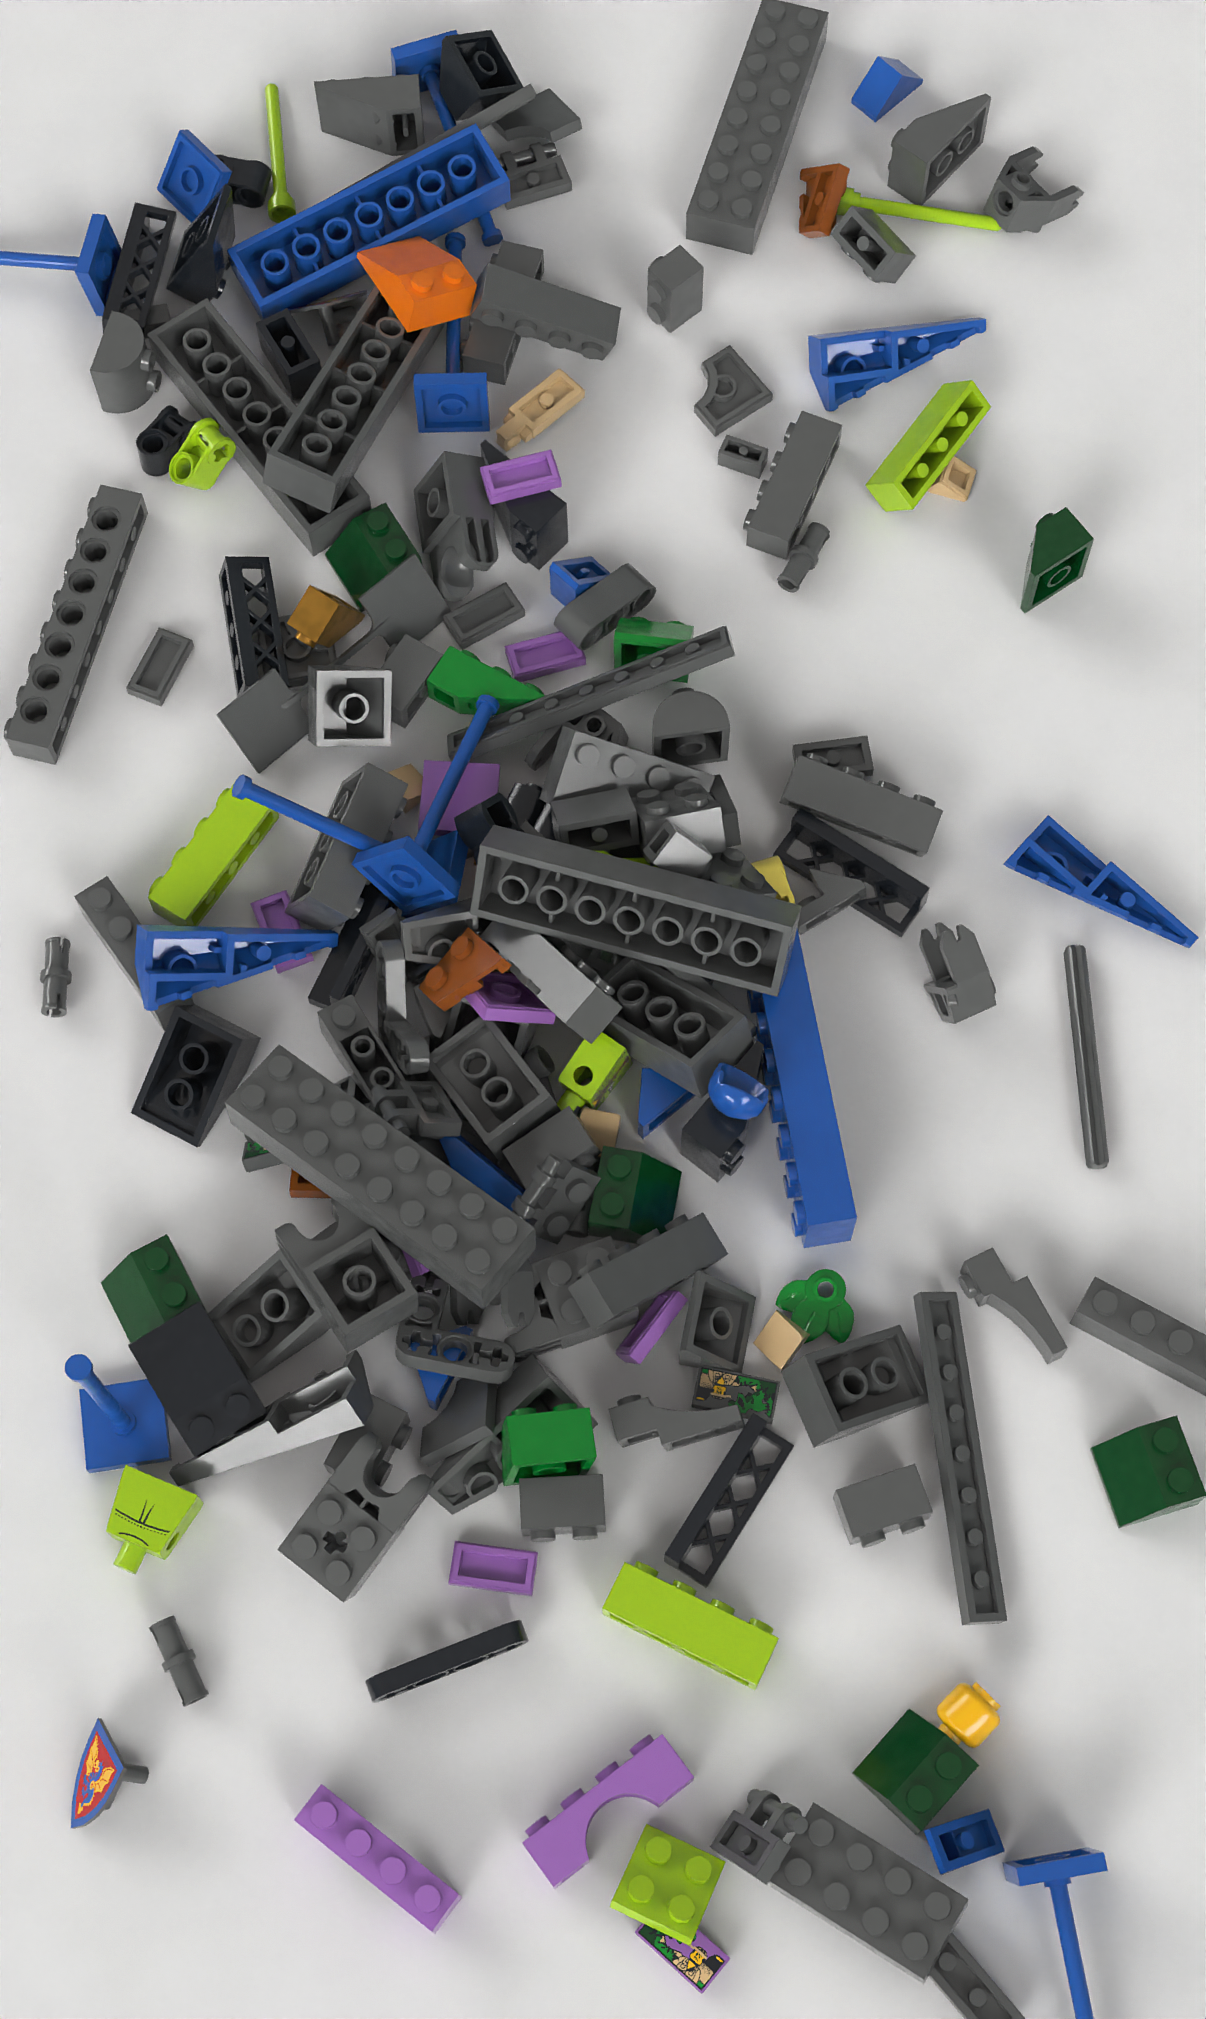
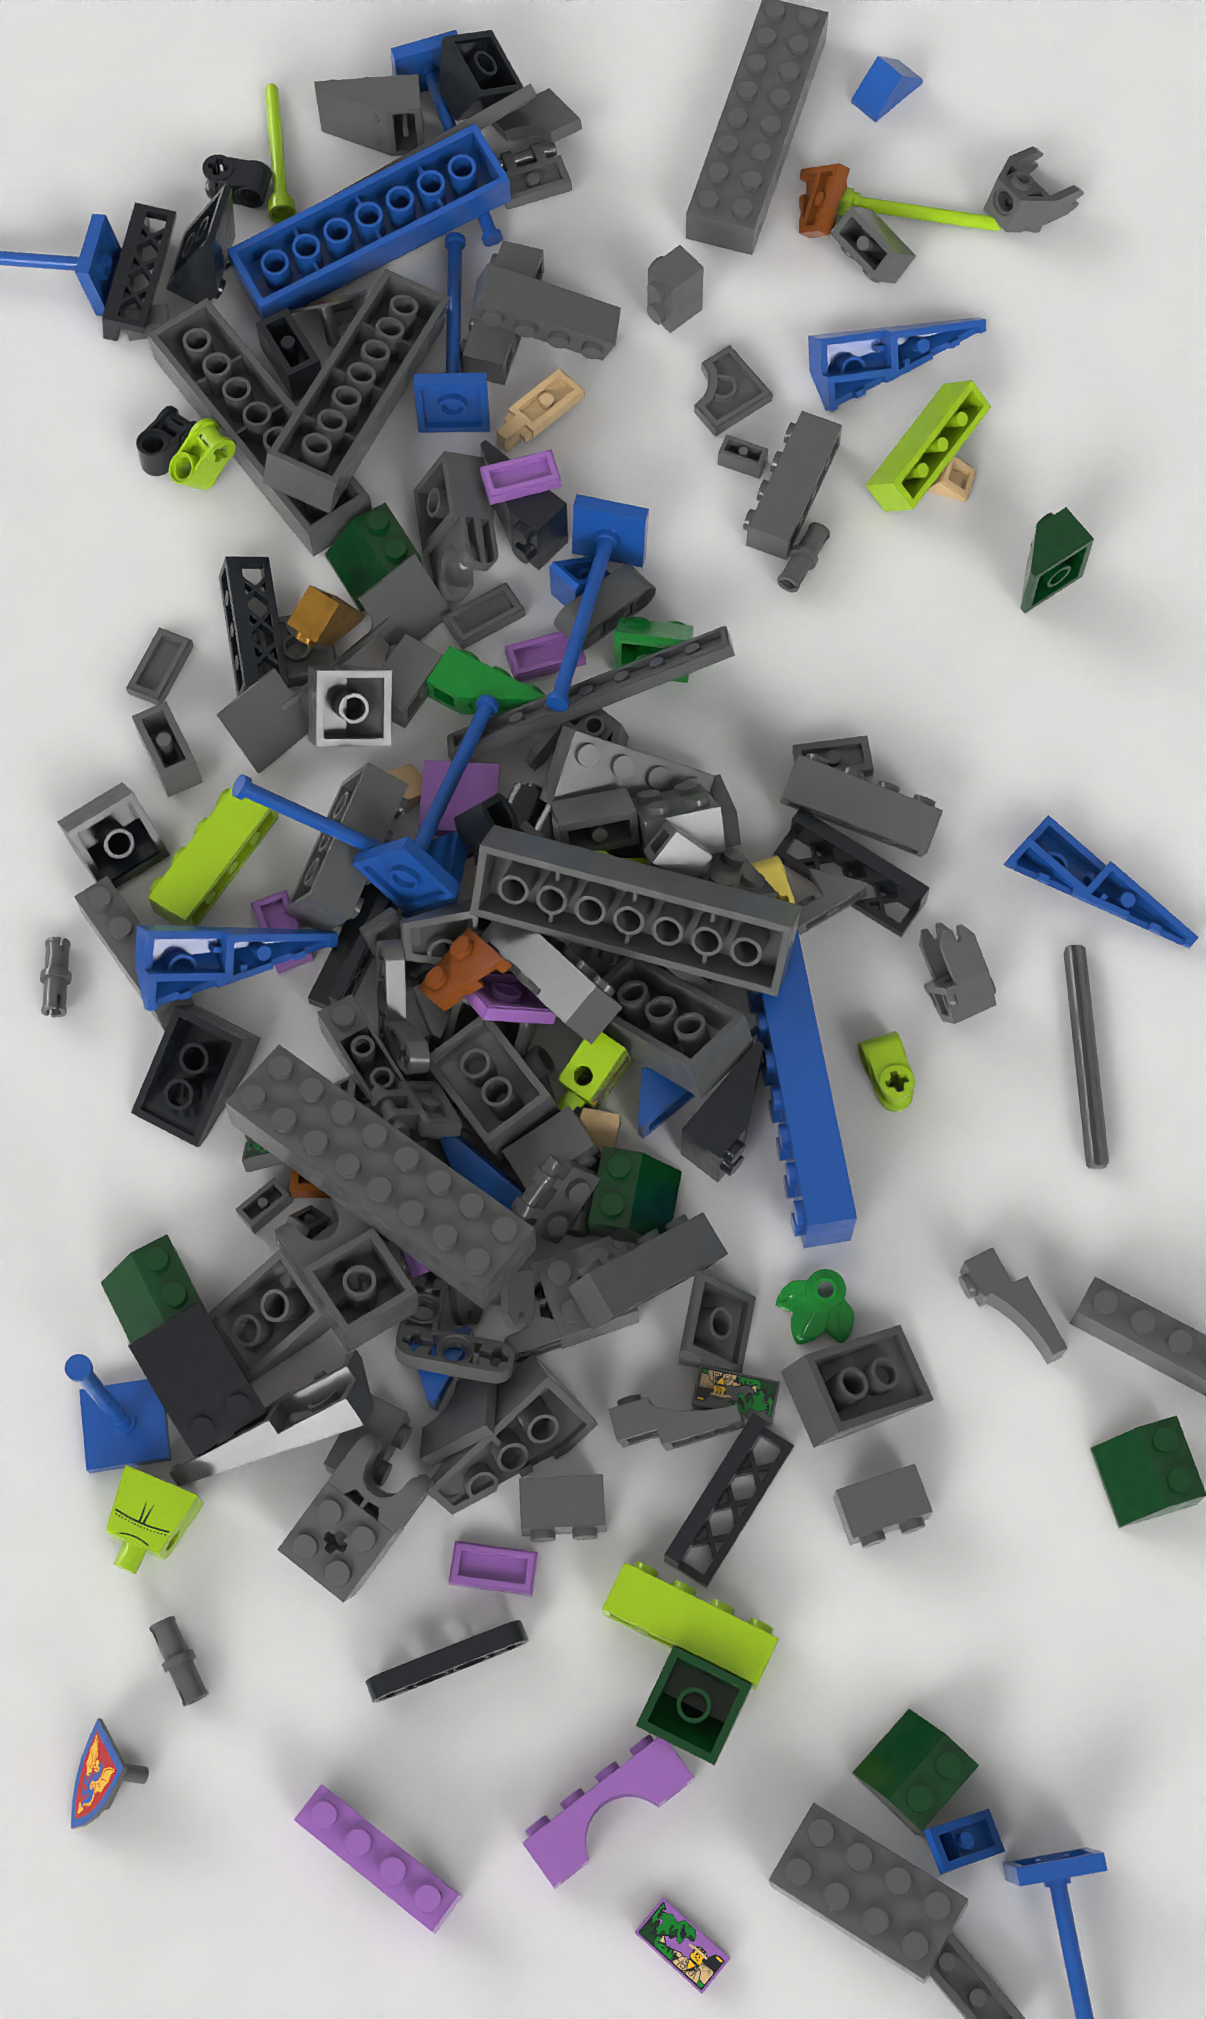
dark grey brick [4,484,148,765] -> none
dark grey brick [90,311,162,414] -> none
blue tile [157,129,232,223] -> none
orange slope [357,236,477,333] -> none
green slope [502,1403,597,1486] -> none
lime plate [610,1824,726,1946] -> none
medium lavender tile [615,1290,688,1364] -> none
dark grey brick [652,688,730,766] -> none
blue hair [708,1063,769,1120] -> none
dark grey plate [710,1789,808,1885] -> none
tan slope [753,1310,810,1370] -> none
dark grey slope [887,93,991,206] -> none
dark grey plate [913,1292,1007,1625] -> none
yellow head [936,1682,1001,1748] -> none
none -> black slope [57,782,170,888]
none -> dark grey brick [132,701,203,797]
none -> dark grey piece [235,1177,293,1234]
none -> dark grey piece [285,1205,331,1239]
none -> blue tile [546,494,649,712]
none -> dark green slope [636,1646,752,1766]
none -> lime piece [858,1031,915,1112]

